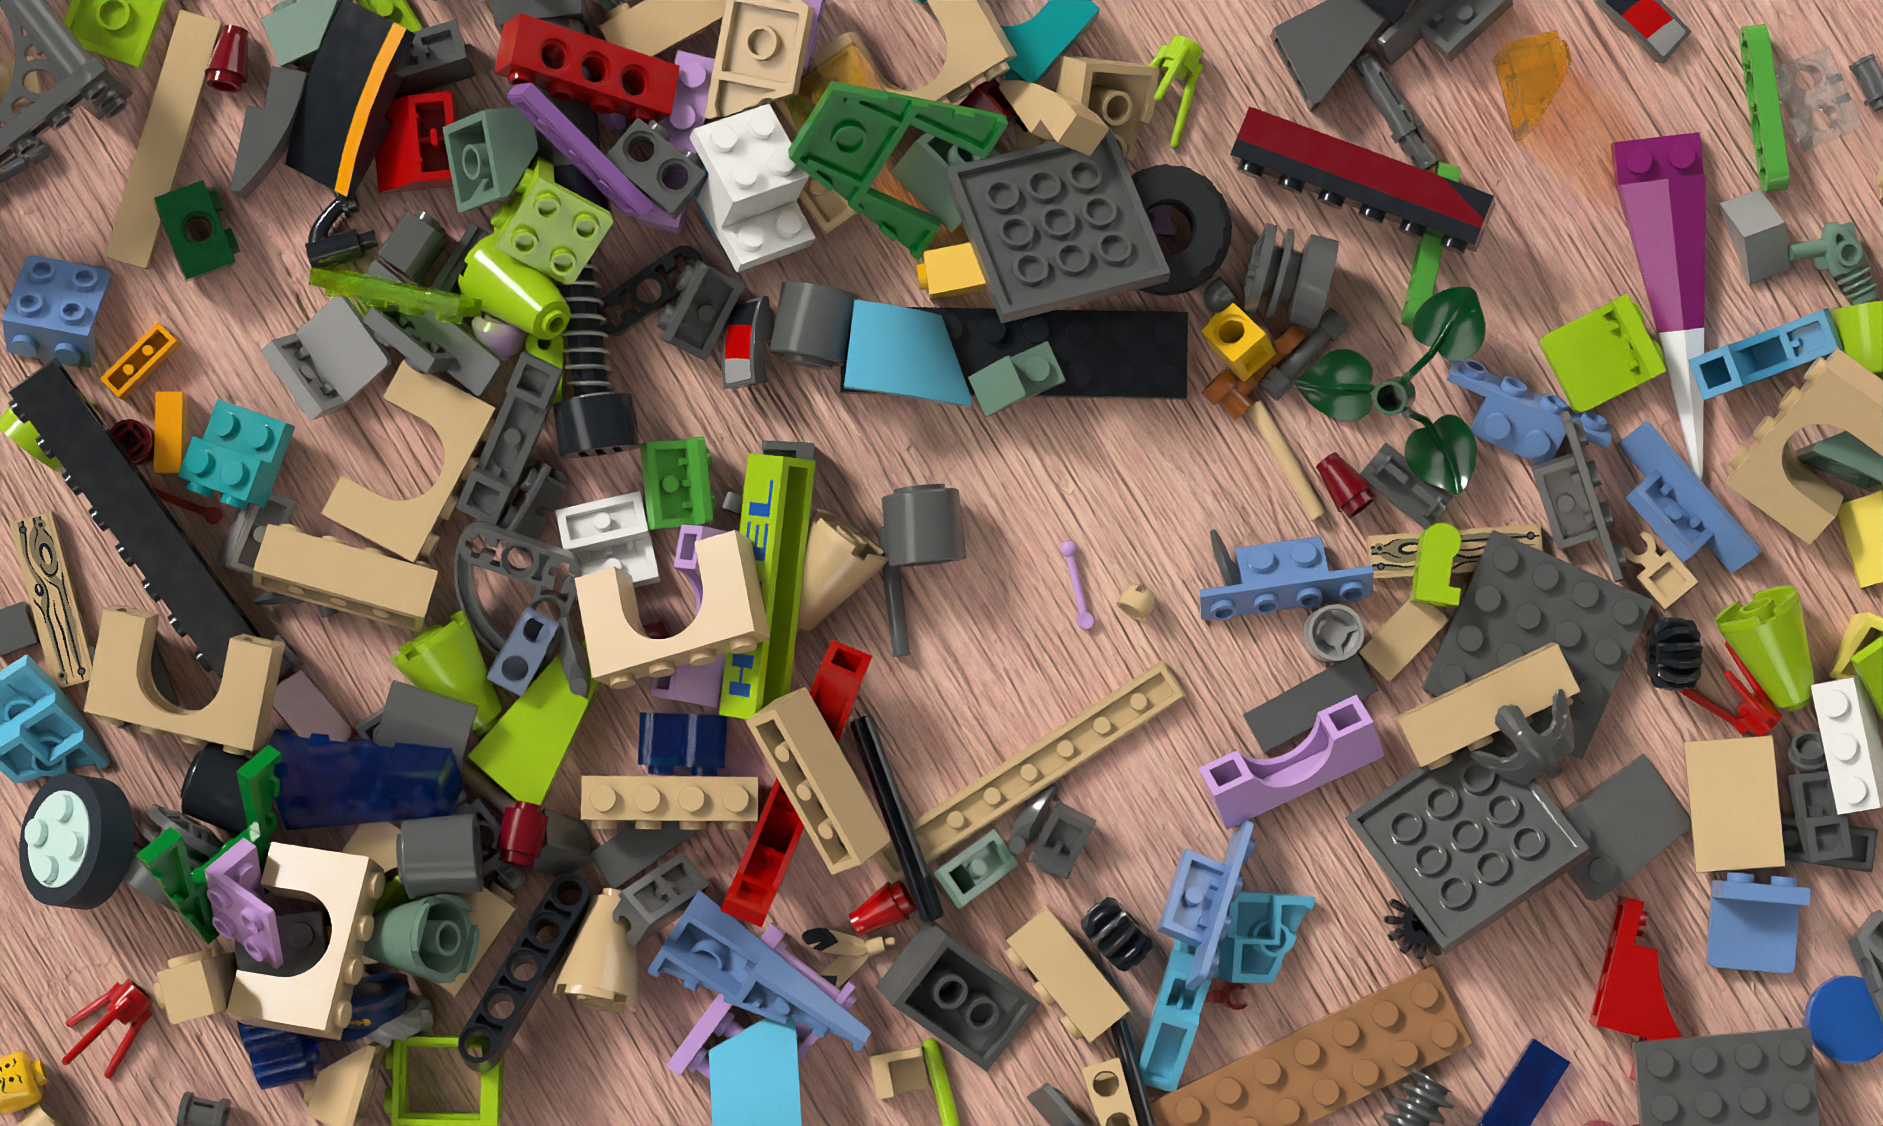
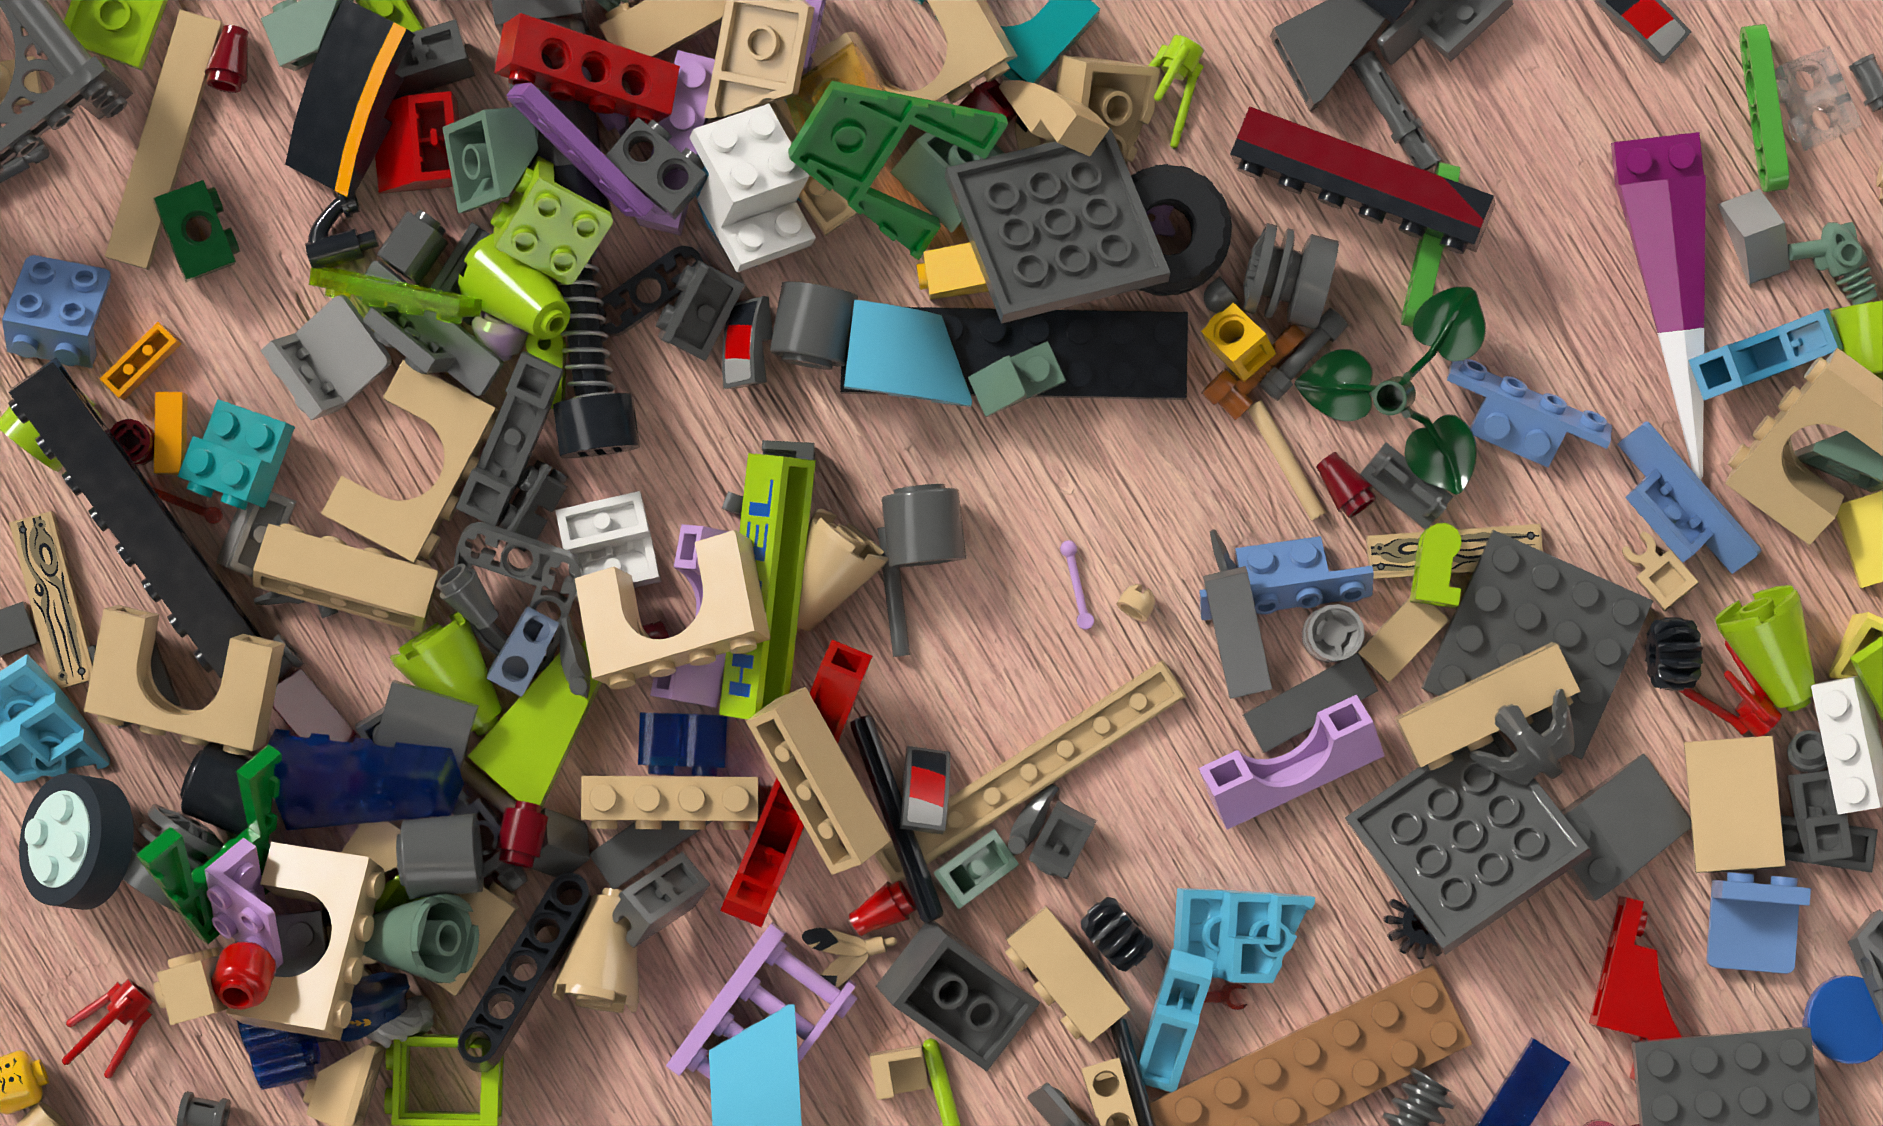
dark grey slope [230,66,309,198] -> none
bright green bracket [640,436,716,530] -> none
medium blue wedge [646,890,872,1051] -> none
medium blue bracket [1157,820,1255,990] -> none
clear yellow slope [1493,30,1571,141] -> none
dark grey bracket [1531,411,1628,583] -> none
lime bracket [1539,293,1667,414] -> none
none -> red head [211,942,276,1010]
none -> dark grey cone [437,564,499,630]
none -> slope [899,746,950,835]
none -> dark grey tile [1203,566,1272,699]

